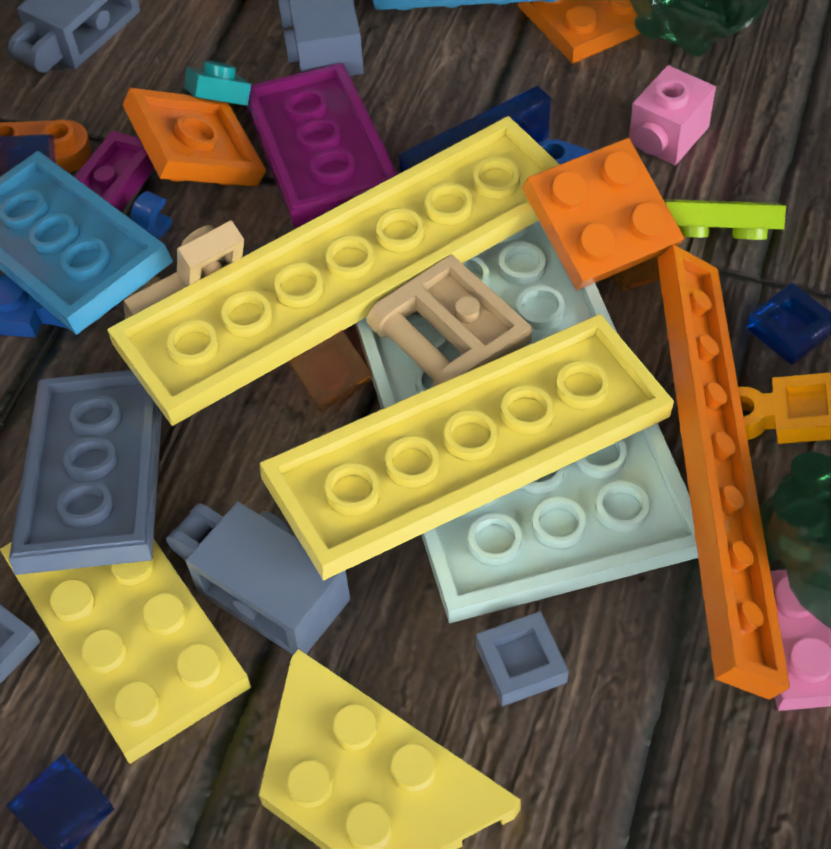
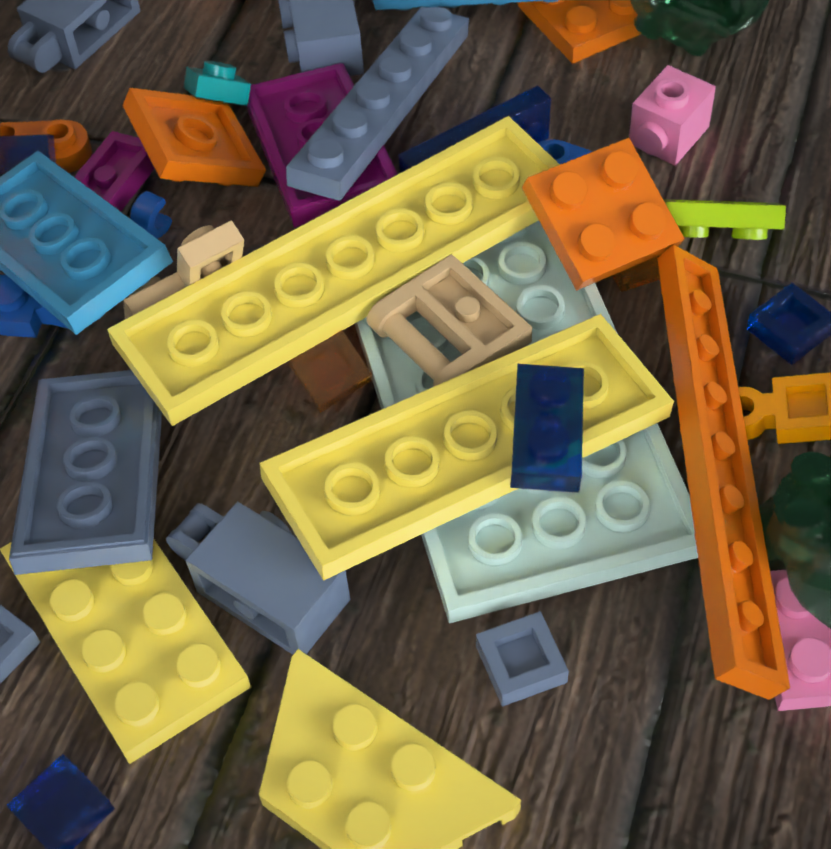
none -> sand blue plate [286,6,469,201]
none -> clear blue plate [510,364,584,493]

